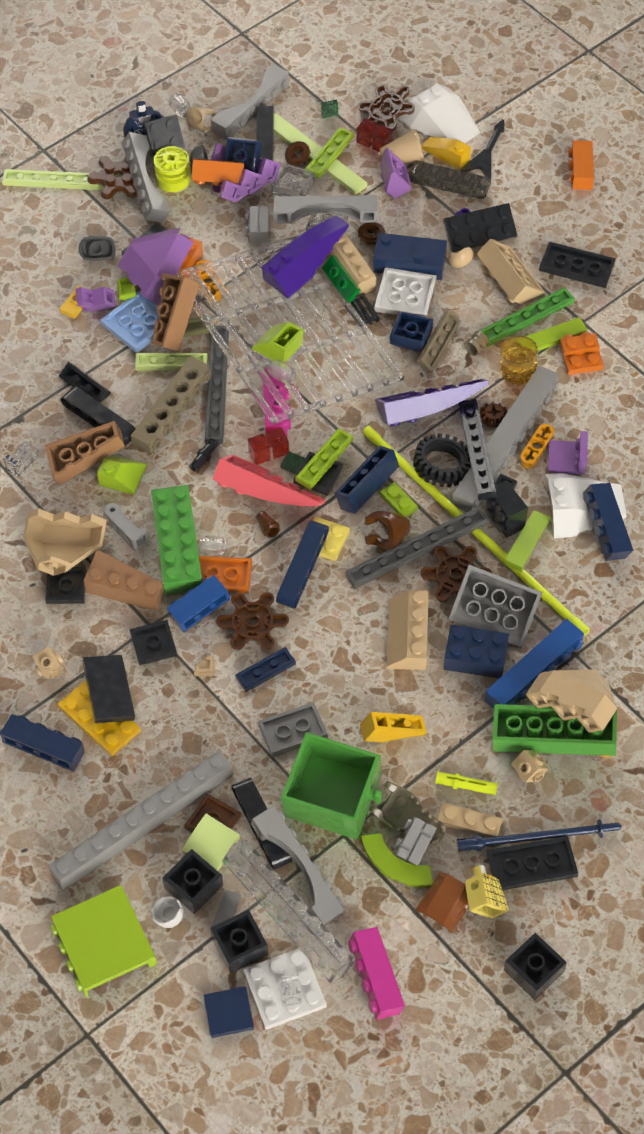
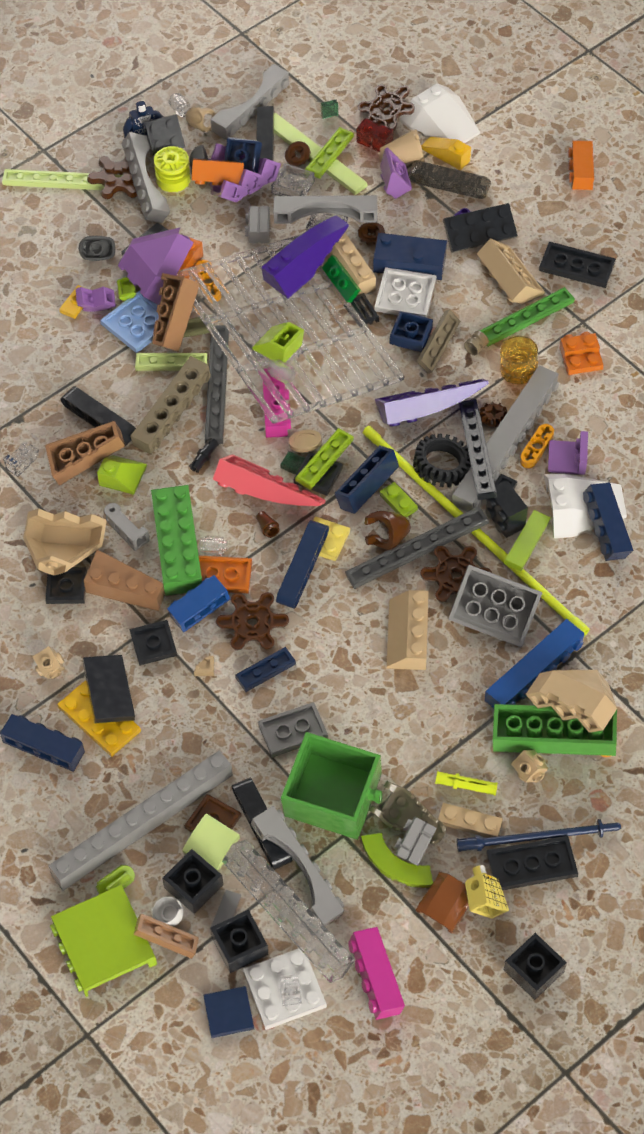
black slope [59,362,111,403] -> none
clear red piece [248,427,289,465] -> none
yellow slope [360,712,427,743] -> none
dark blue brick [443,624,509,679] -> none
tan hair [445,247,473,268] -> none
black piece [461,119,504,182] -> none
lime tile [516,317,588,356] -> none
none -> lime piece [96,865,135,894]
none -> medium nougat plate [134,913,199,959]
none -> tan piece [289,430,322,453]

